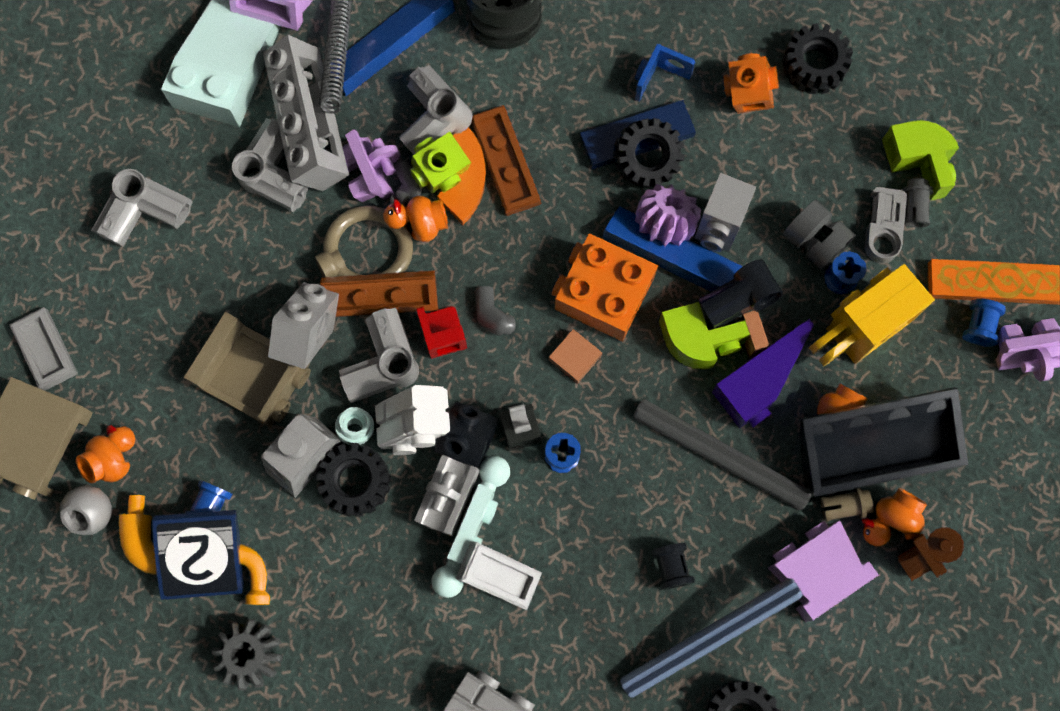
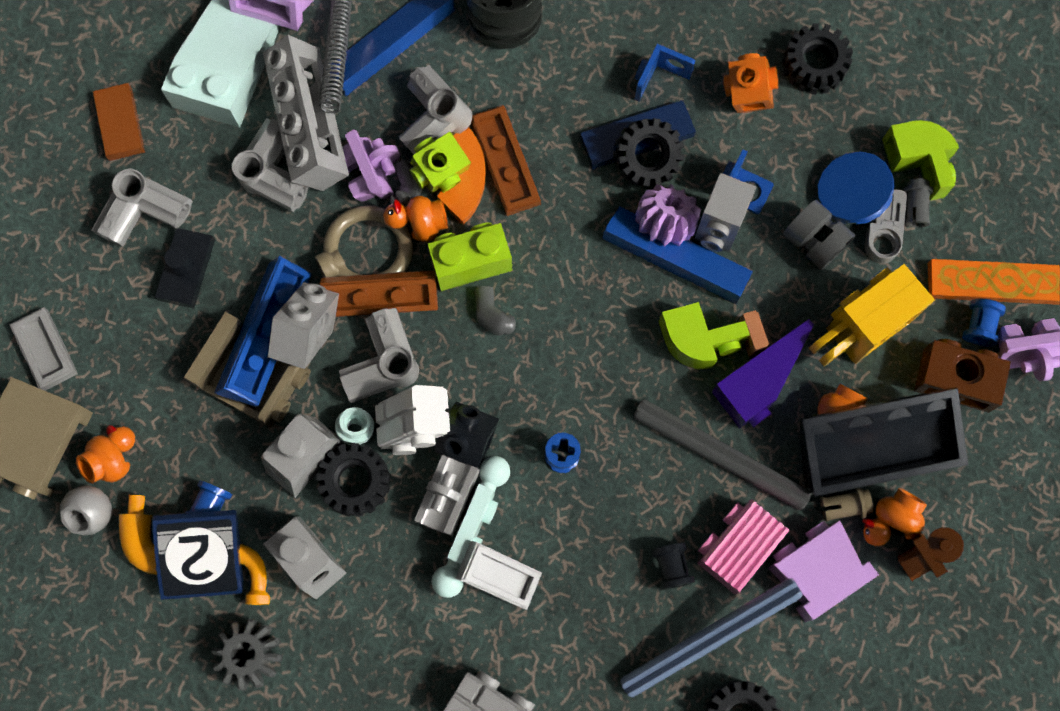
red panel [416,306,467,359] -> none
pearl dark grey piece [498,403,542,452] -> none
nougat tile [549,329,602,384] -> none
orange brick [552,233,658,342] -> none
black piece [698,259,783,329] -> none
blue bush [824,251,867,295] -> none
none -> dark orange tile [93,83,145,161]
none -> black tile [155,228,215,309]
none -> blue slope [214,256,312,406]
none -> light grey torso [264,516,347,599]
none -> lime brick [427,222,512,291]
none -> bright pink brick [697,499,789,595]
none -> blue bracket [723,149,773,214]
none -> blue tile [818,151,895,225]
none -> reddish brown brick [914,339,1011,413]

